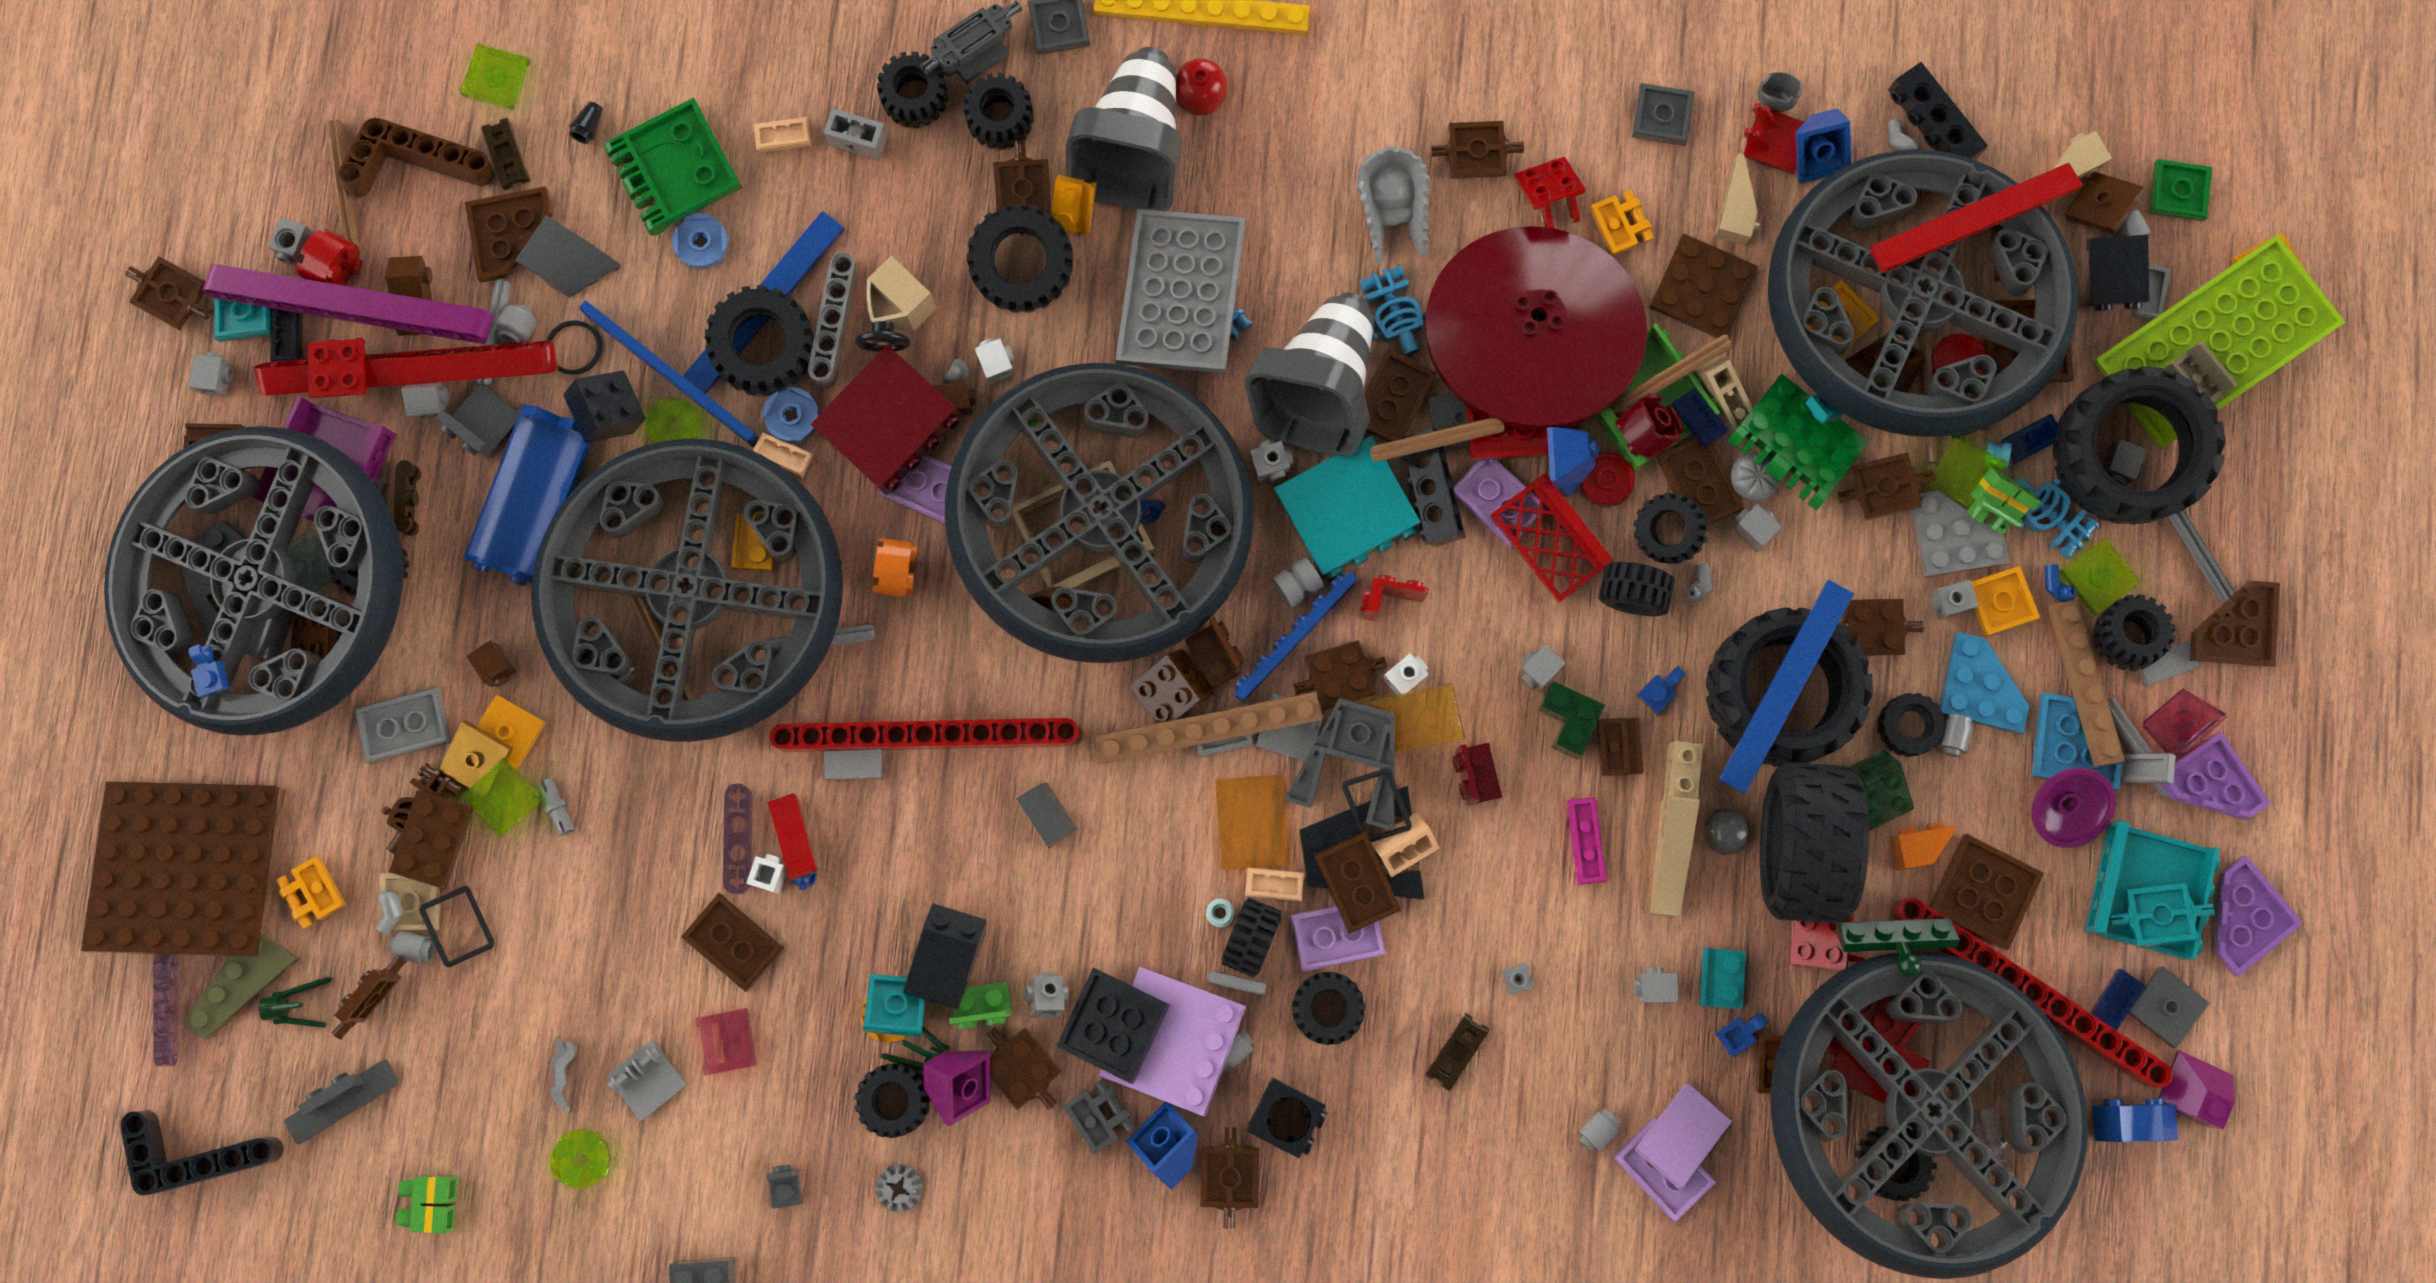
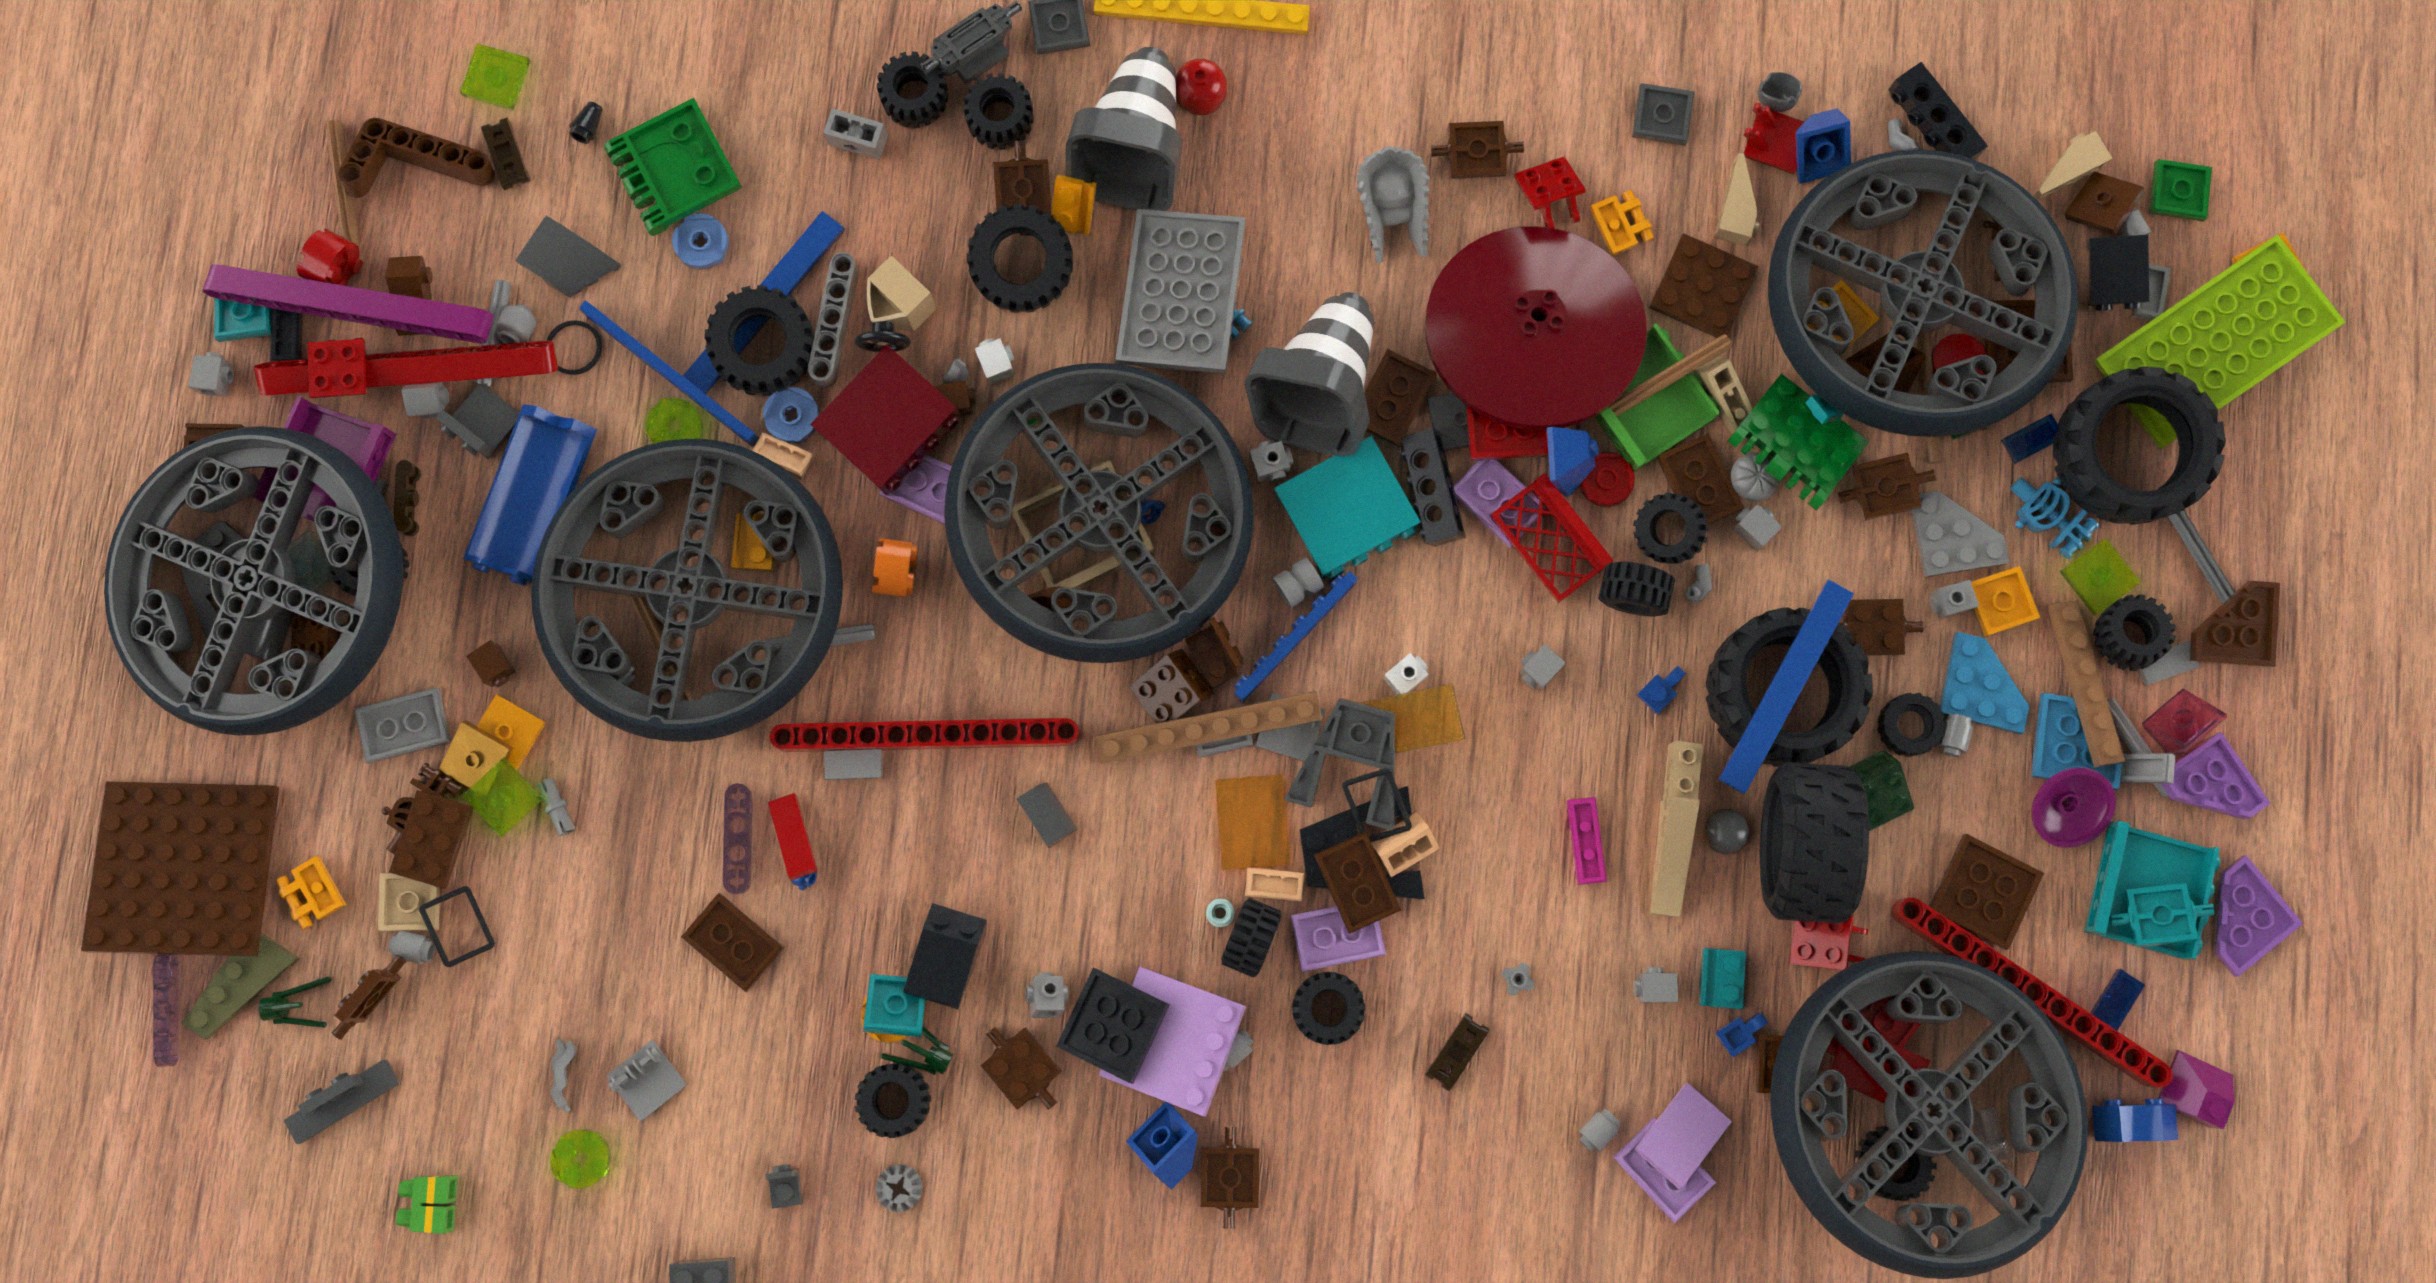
black beam [120,1110,283,1195] -> none
reddish brown plate [125,256,212,330] -> none
blue plate [189,644,230,698] -> none
light grey brick [268,217,314,264] -> none
light grey arm [376,890,403,935] -> none
reddish brown plate [465,186,553,283] -> none
black brick [563,370,646,443] -> none
clear pink plate [695,1008,757,1076] -> none
white brick [746,854,787,894] -> none
light nougat plate [753,117,812,153] -> none
magenta slope [923,1050,990,1126] -> none
bright green bracket [949,982,1012,1029] -> none
dark grey plate [1062,1078,1135,1155] -> none
light grey tile [1208,971,1266,995] -> none
black brick [1246,1077,1328,1159] -> none
reddish brown plate [1293,640,1387,711] -> none
dark azure torso [1359,265,1426,356] -> none
red bracket [1360,575,1429,621] -> none
medium nougat axle [1370,418,1505,462] -> none
dark red bracket [1452,743,1502,806] -> none
dark green brick [1537,681,1605,759] -> none
reddish brown plate [1597,717,1643,777] -> none
dark red brick [1616,393,1683,459] -> none
clear blue plate [1671,387,1728,449] -> none
dark green plate [1836,918,1959,977] -> none
red tile [1869,162,2083,273] -> none
orange slope [1891,822,1955,871] -> none
clear neon green plate [1927,436,2006,507] -> none
bright green hips [1968,467,2041,535] -> none
medium azure wheel [1983,440,2011,471] -> none
blue arm [2044,564,2076,602] -> none
light grey brick [2103,439,2147,486] -> none
dark grey plate [2126,966,2209,1048] -> none
dark tan bracket [2165,341,2237,402] -> none

